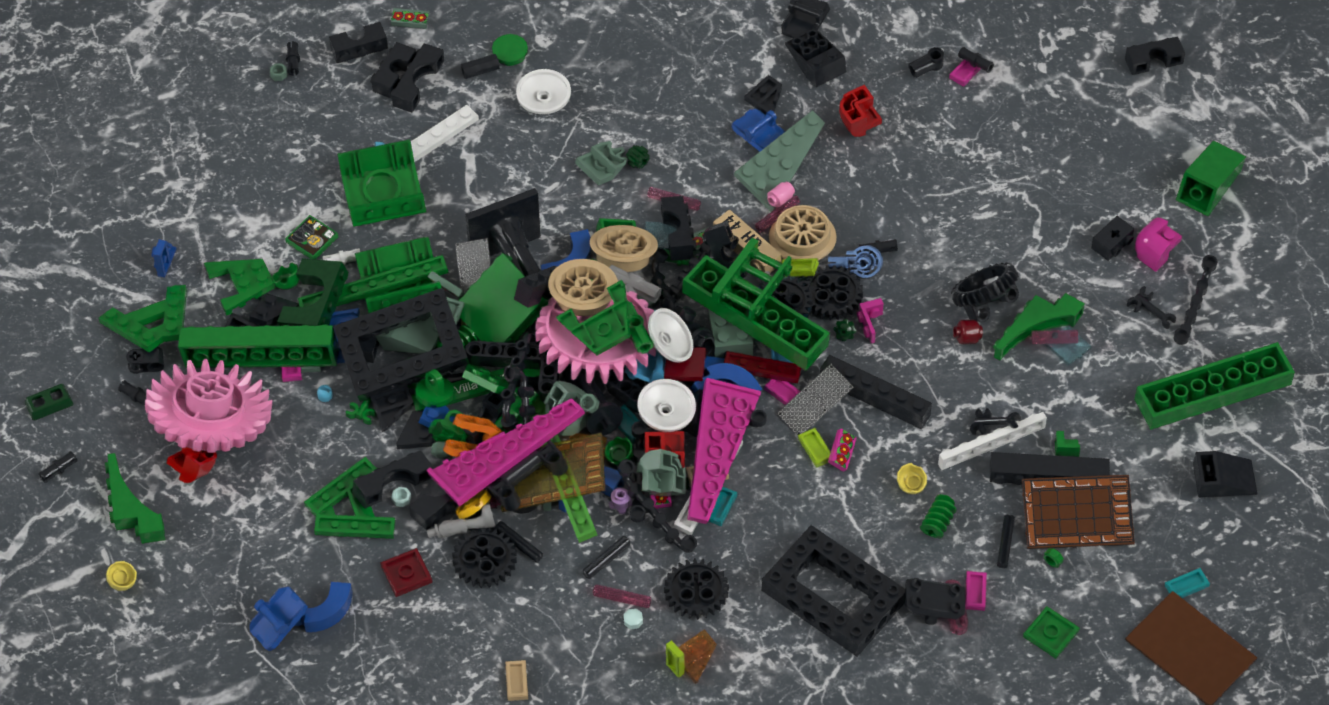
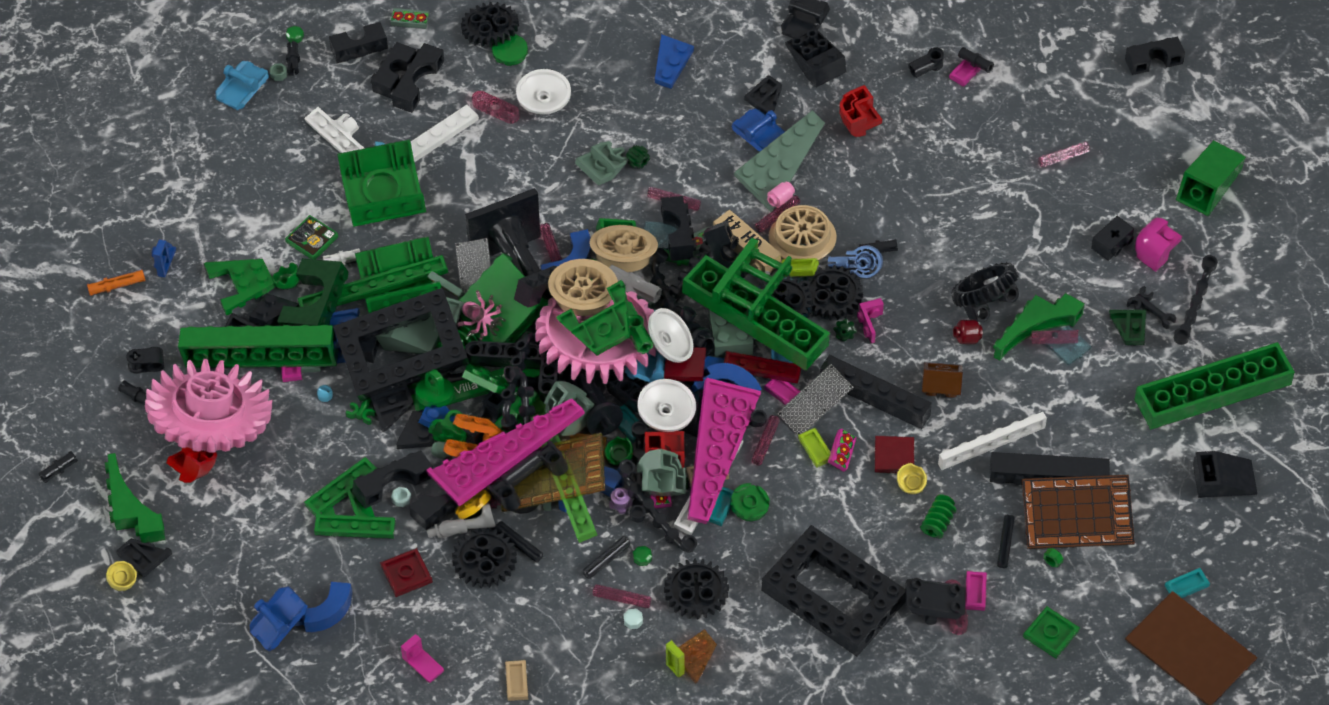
dark green piece [25,384,73,421] -> none
green plate [99,285,187,352] -> none
black axle [461,54,500,79] -> none
sand green tile [579,394,599,413] -> none
black bar [970,408,1021,435] -> none
green panel [1054,431,1080,457] -> none
none -> orange pin [87,270,145,296]
none -> black wing [116,538,172,578]
none -> dark azure shield [215,61,269,110]
none -> green tile [285,26,304,43]
none -> white plate [304,107,364,153]
none -> dark pink bracket [401,634,444,683]
none -> animal [456,290,506,340]
none -> black gear [461,2,519,47]
none -> clear pink beam [472,91,520,124]
none -> clear pink axle [540,223,562,262]
none -> green tile [633,546,652,566]
none -> blue wing [655,34,694,89]
none -> green tile [730,483,770,522]
none -> clear pink axle [752,415,780,466]
none -> dark red tile [875,436,914,473]
none -> reddish brown slope [922,362,963,398]
none -> clear pink axle [1038,142,1090,167]
none -> dark green wing [1109,310,1147,345]

